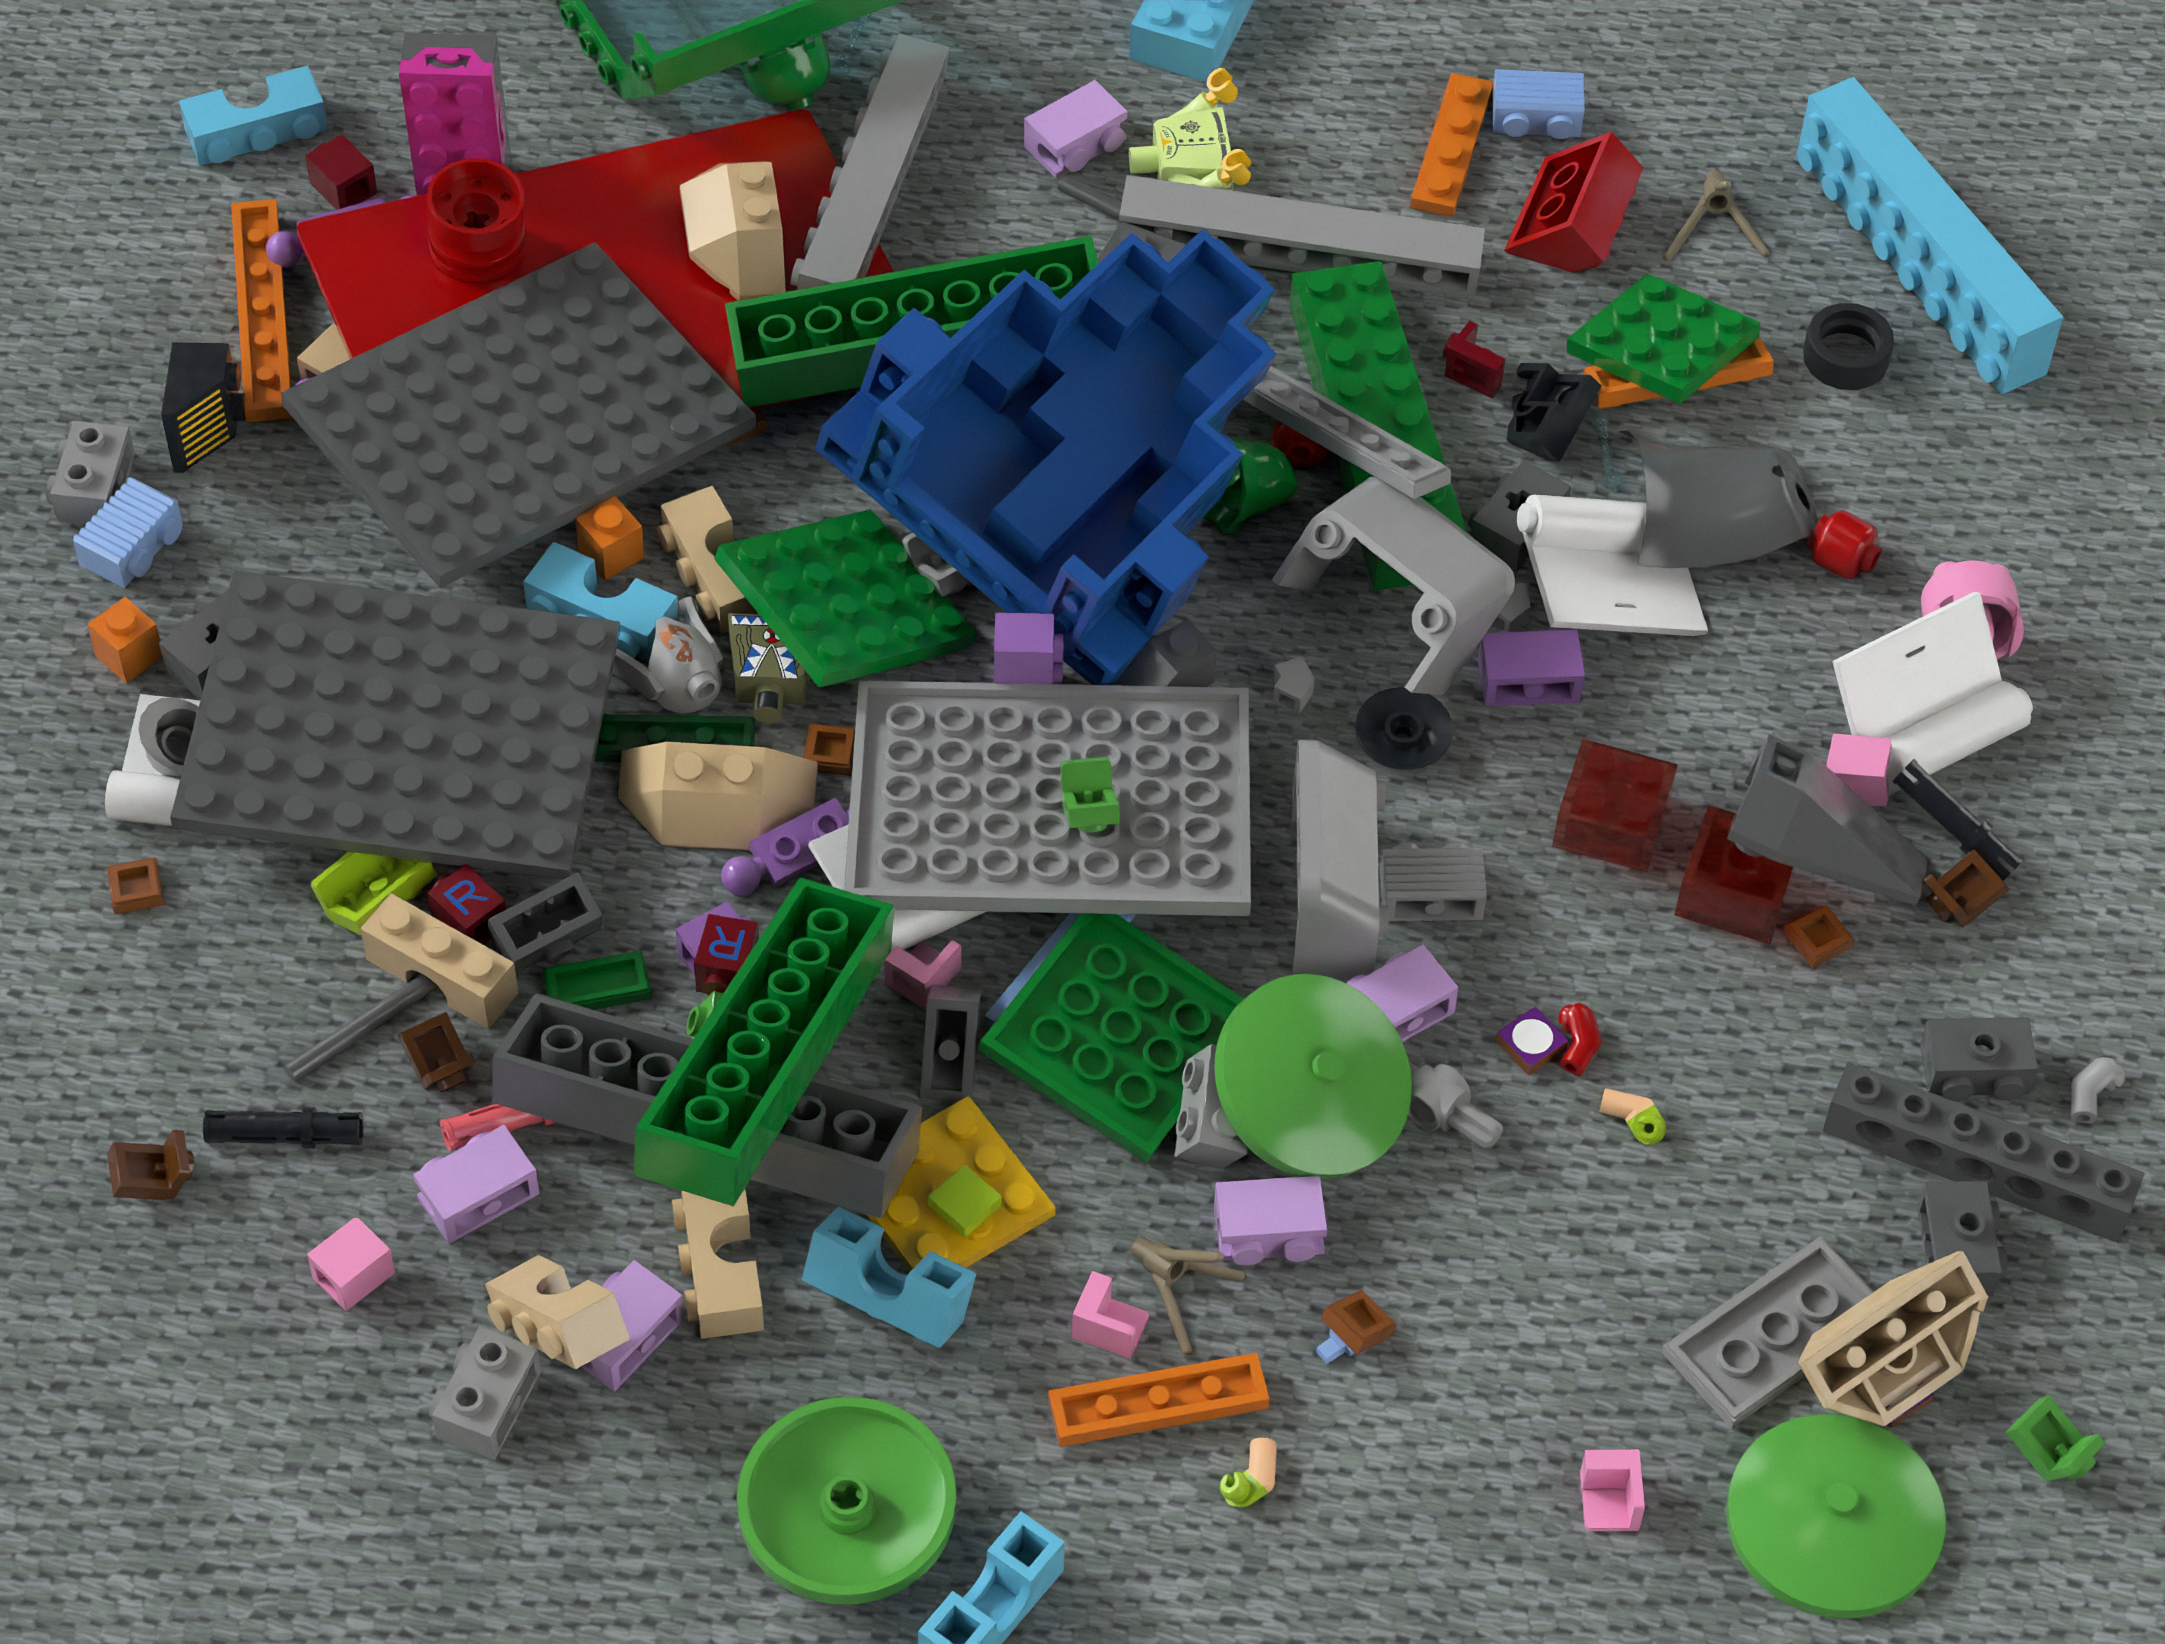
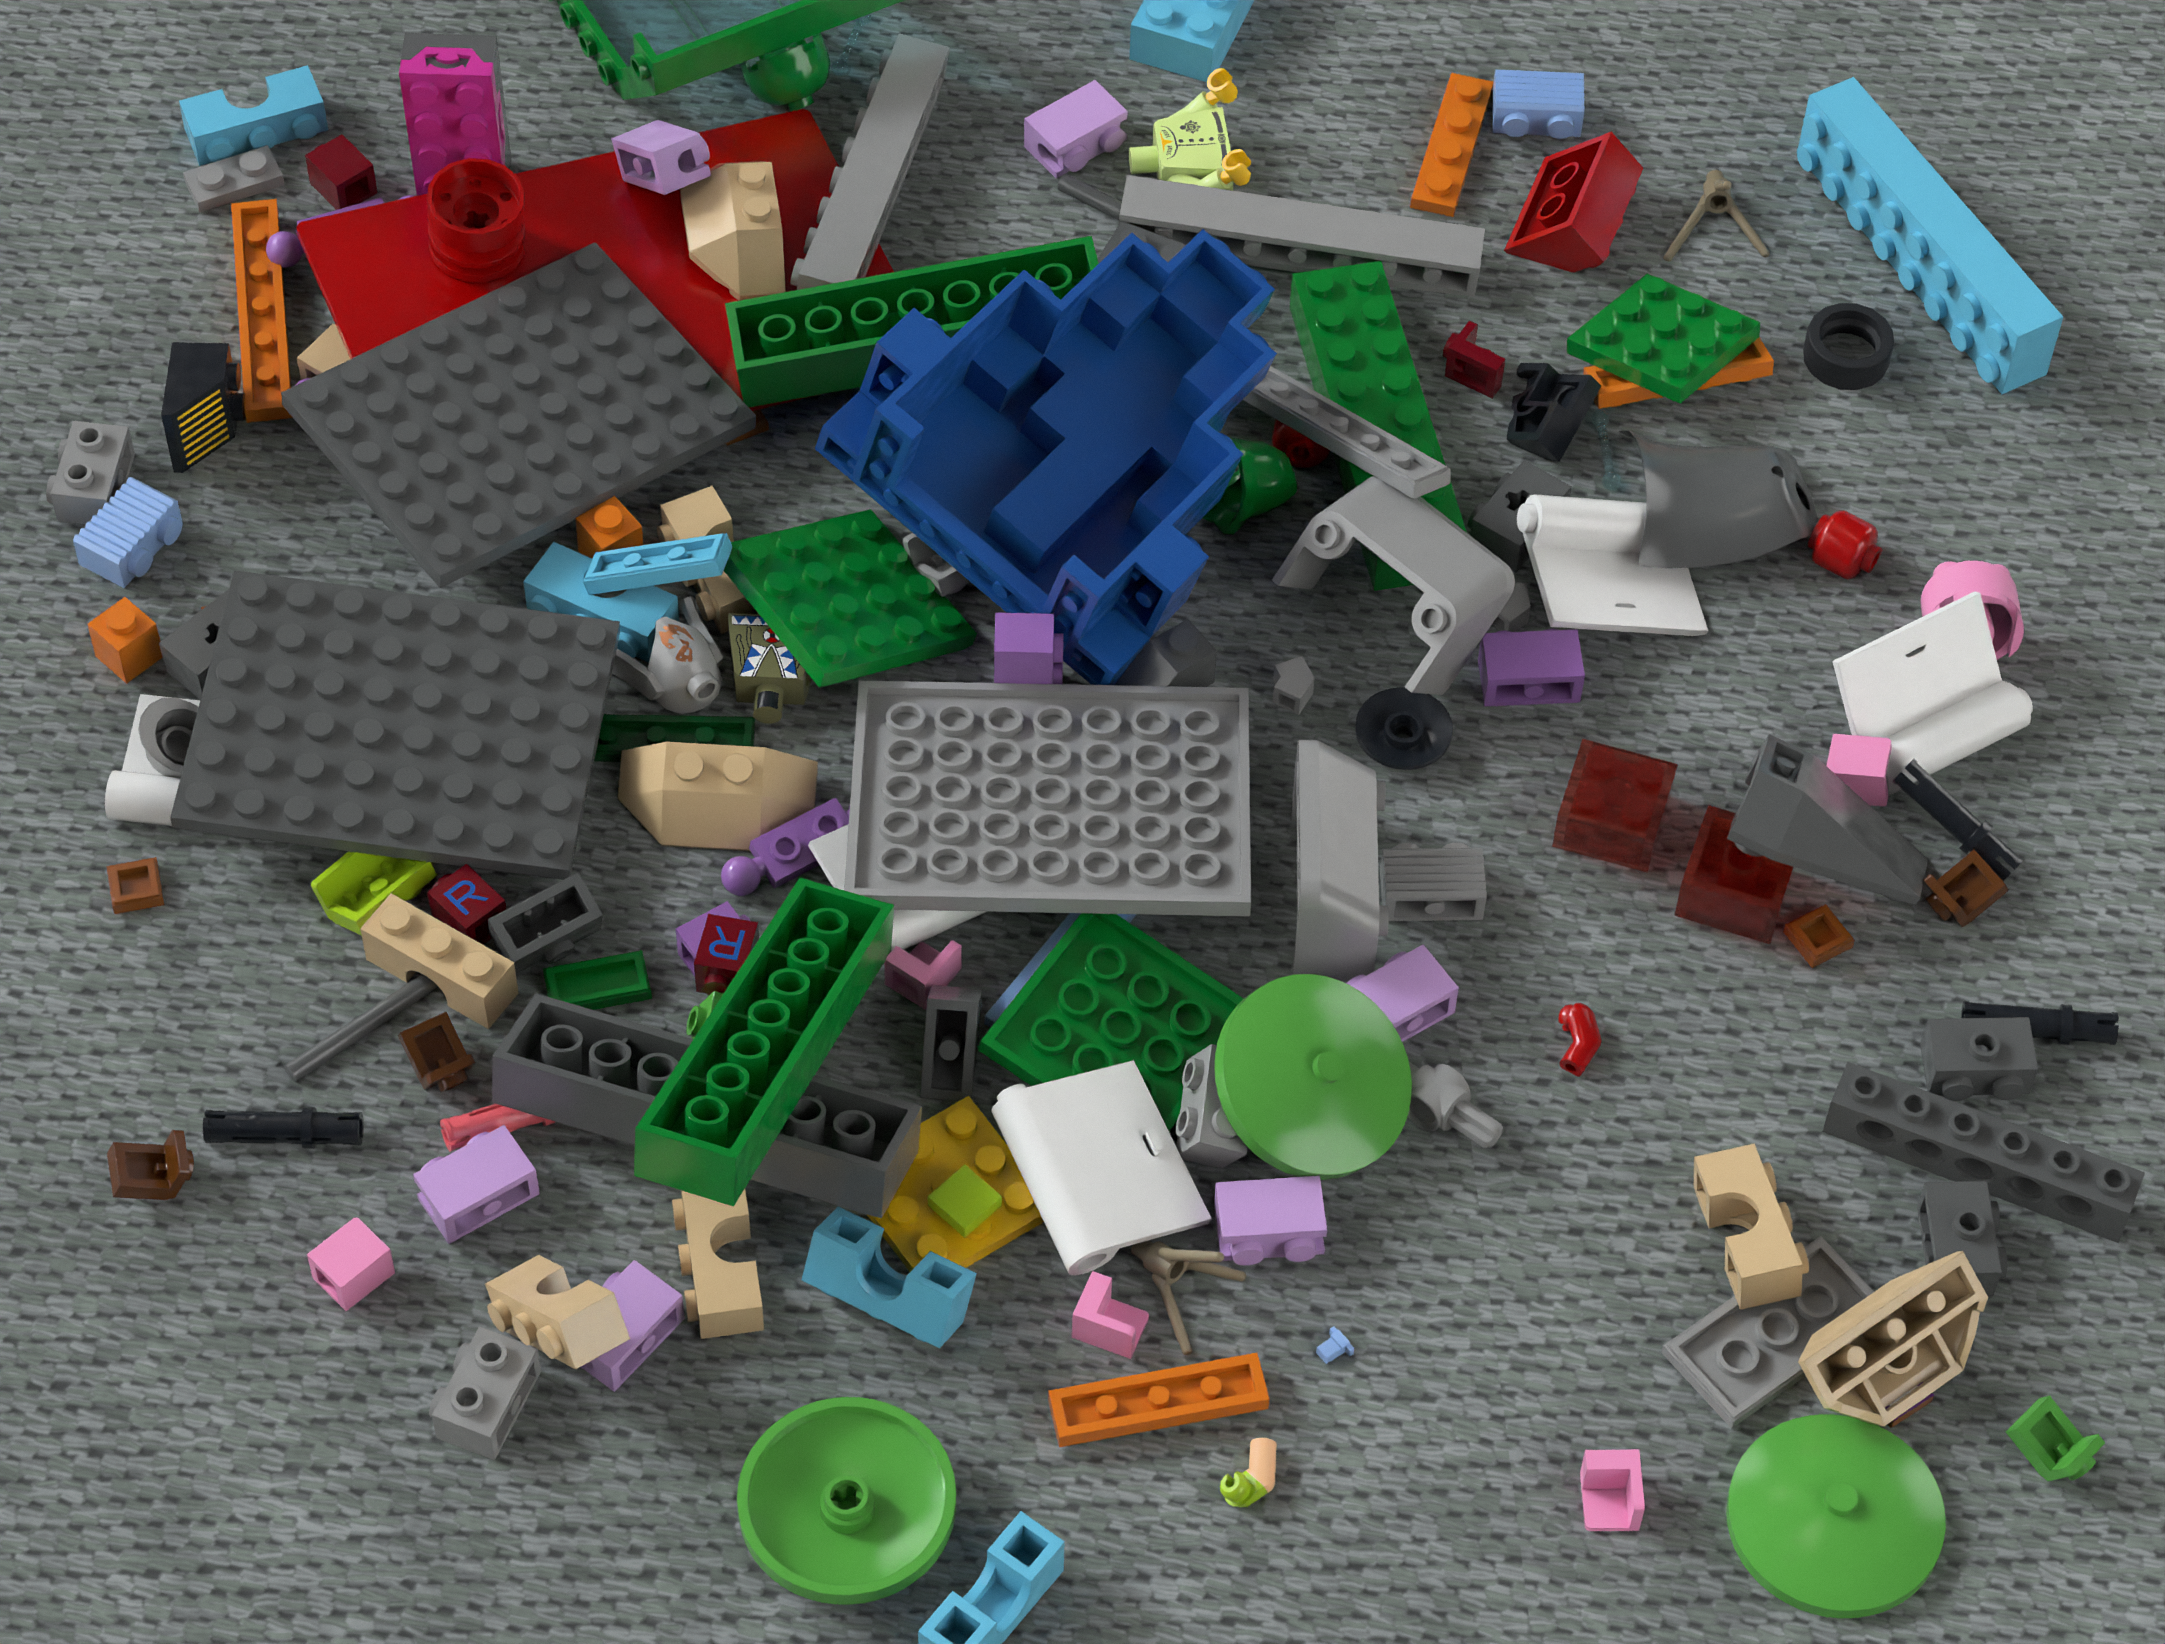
dark orange tile [803,724,855,776] -> none
bright green bracket [1060,757,1120,832] -> none
dark orange tile [1321,1290,1397,1354] -> none
tile [1495,1006,1568,1075] -> none
arm [1599,1088,1666,1145] -> none
light grey arm [2071,1057,2125,1124] -> none
none -> light grey plate [183,145,285,213]
none -> medium azure tile [583,533,732,595]
none -> lavender brick [611,120,711,195]
none -> white door [992,1060,1212,1275]
none -> tan arch [1694,1144,1809,1310]
none -> black pin [1961,1001,2119,1045]

